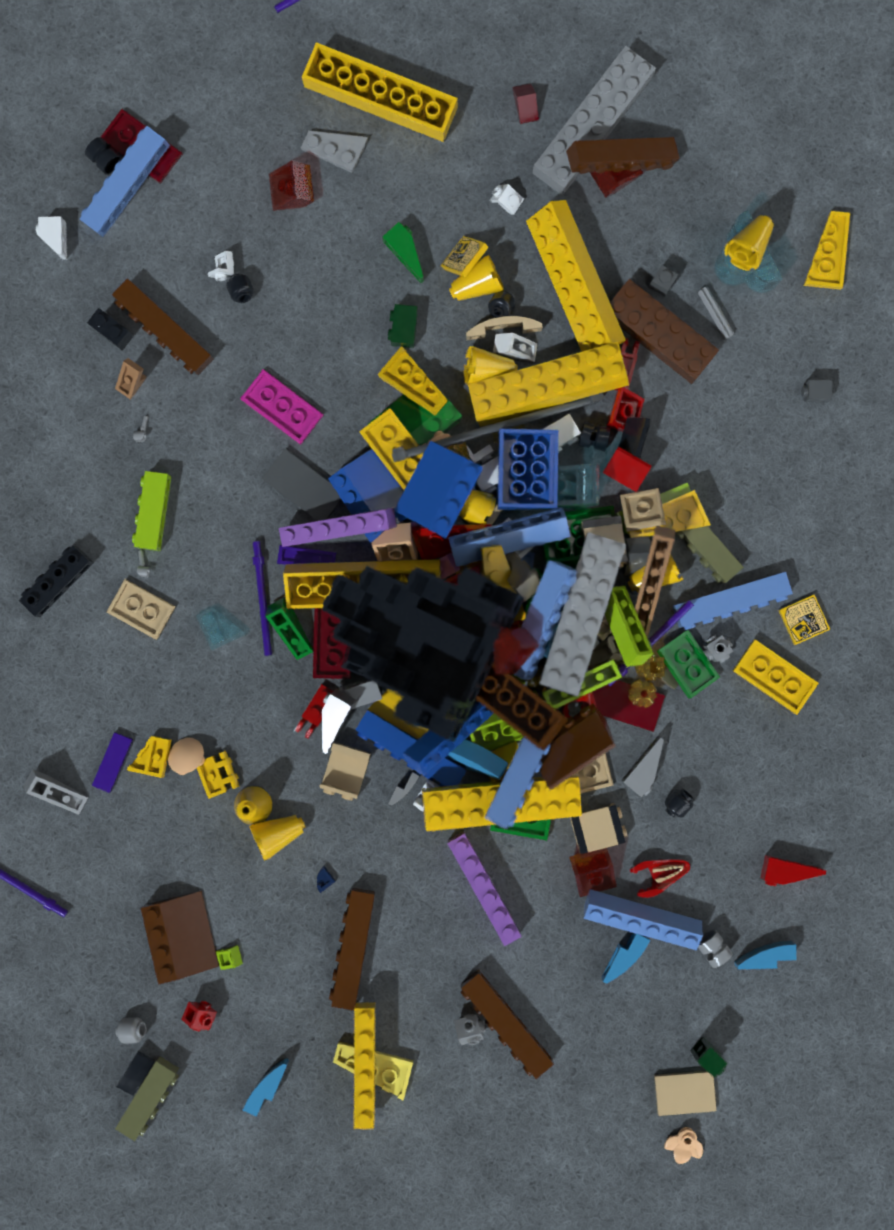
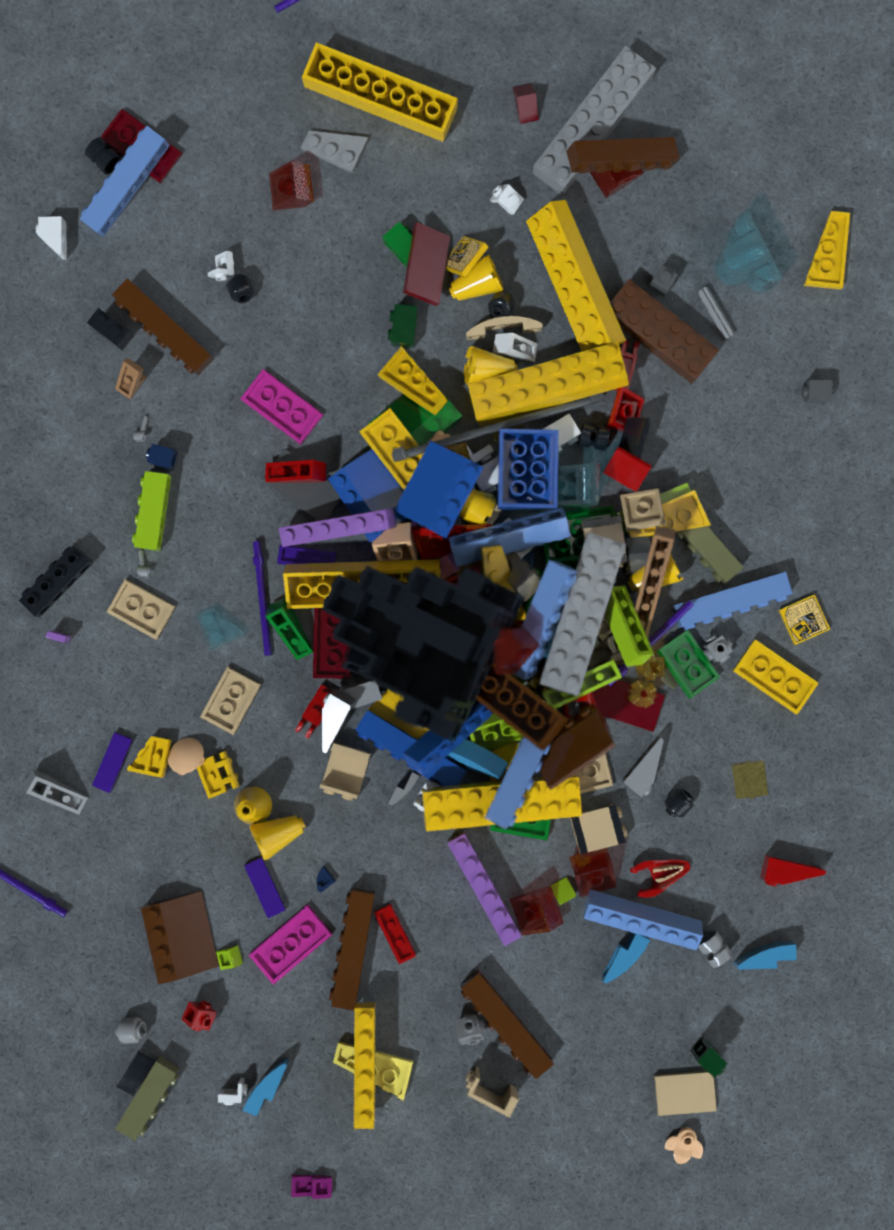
yellow cone [724,215,774,271] -> none
none -> medium lavender tile [45,630,71,643]
none -> dark blue brick [146,444,178,471]
none -> tan tile [200,666,261,735]
none -> white bracket [218,1078,248,1105]
none -> dark purple tile [244,857,286,918]
none -> dark pink tile [249,904,333,985]
none -> red slope [265,460,326,483]
none -> magenta slope [291,1174,332,1199]
none -> red tile [373,903,417,965]
none -> dark red tile [403,222,450,306]
none -> tan panel [465,1066,519,1118]
none -> clear red slope [510,886,564,936]
none -> lime slope [550,877,577,905]
none -> clear yellow piece [732,762,768,799]

